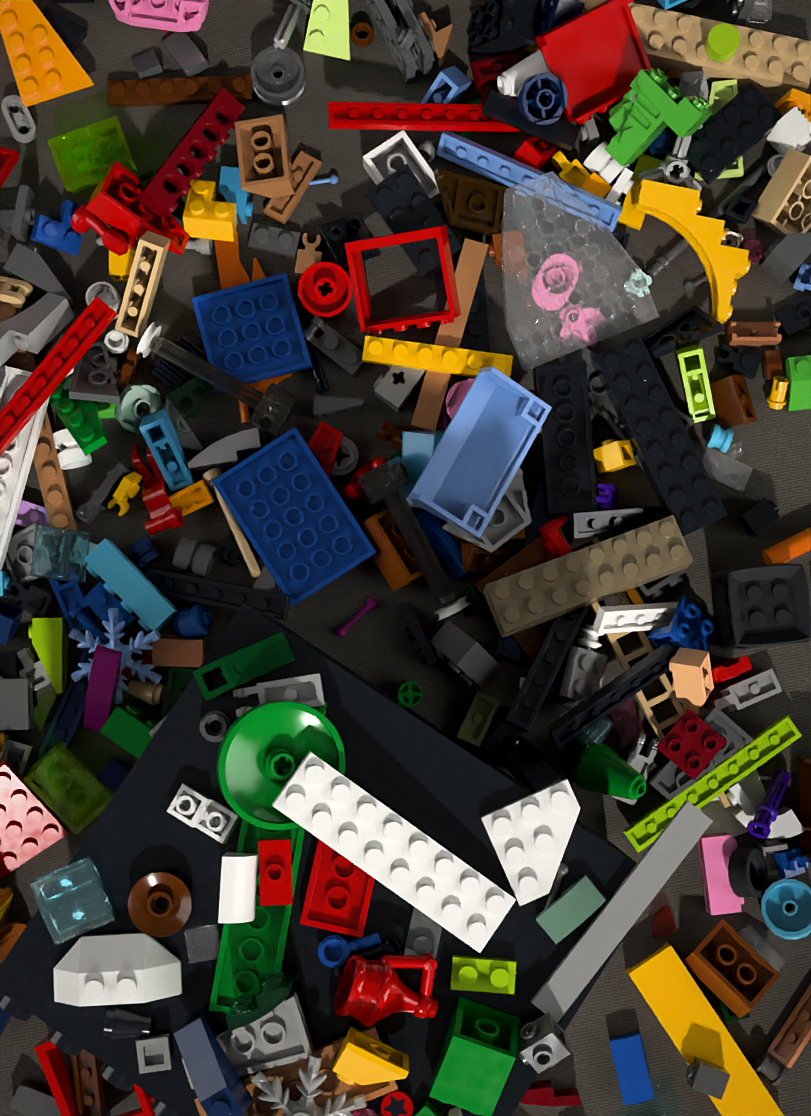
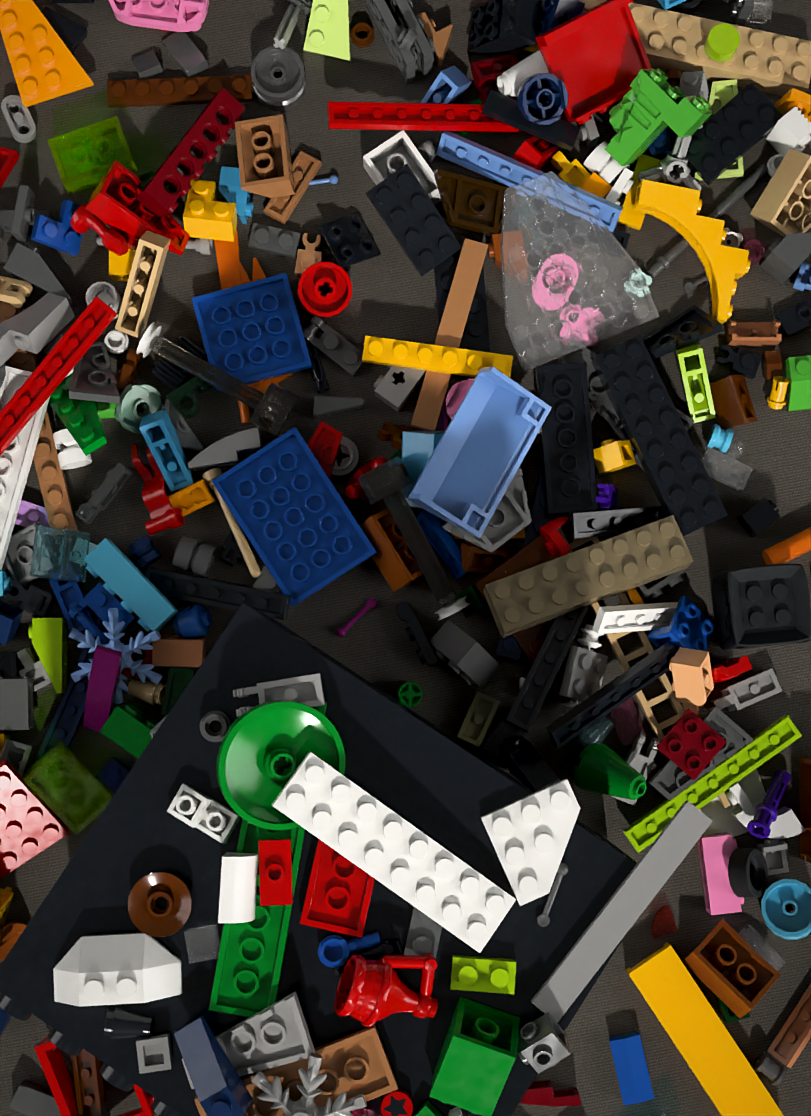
clear light blue slope [30,856,115,945] -> none
yellow plate [108,471,142,517] -> none
dark green slope [192,632,296,701] -> none
clear green slope [226,972,295,1031] -> none
yellow slope [332,1027,409,1085] -> none
red window [344,225,461,335] -> none
sand green slope [536,874,606,944] -> none
dark grey brick [686,1057,730,1100] -> none
black slope [724,194,758,224] -> none
blue tile [774,847,809,879] -> none

